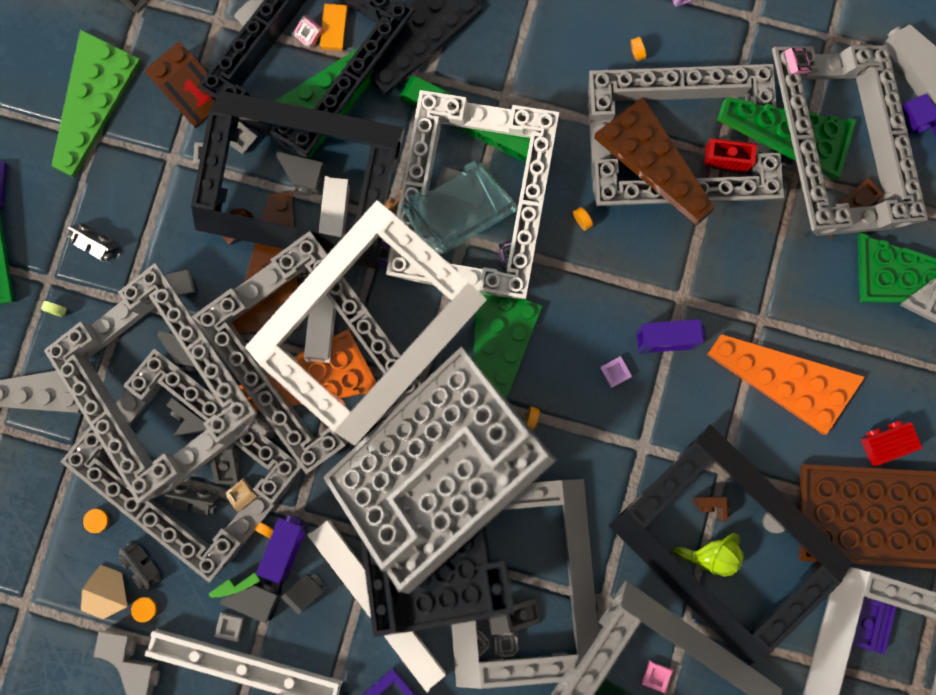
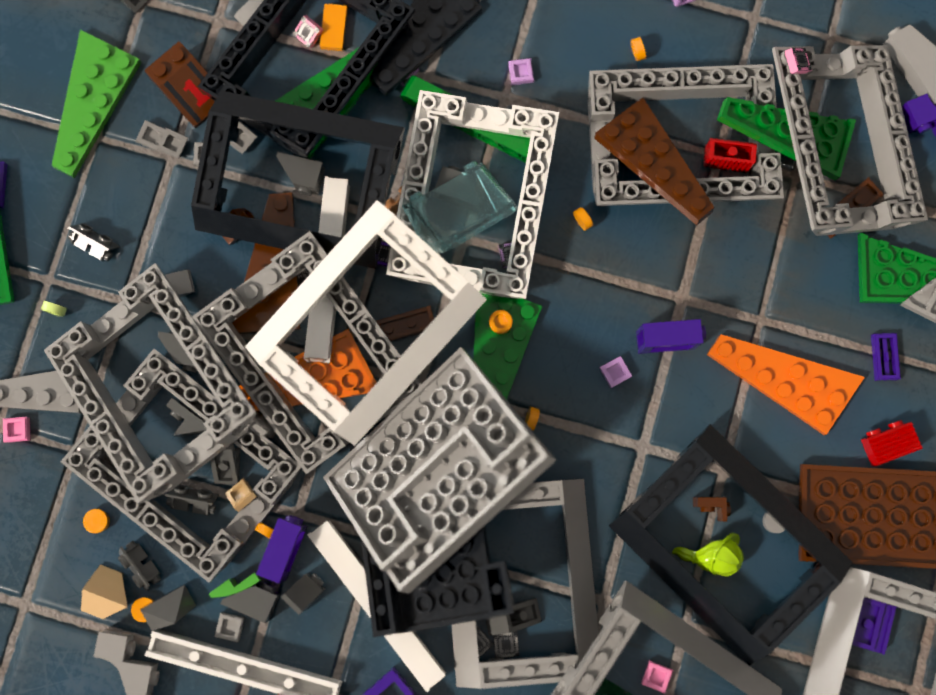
none -> bright pink tile [3,417,30,443]
none -> light grey slope [136,120,188,159]
none -> dark grey slope [140,584,196,631]
none -> reddish brown tile [376,305,434,342]
none -> light orange tile [489,310,513,334]
none -> lavender tile [508,58,534,85]
none -> dark purple tile [871,333,901,381]

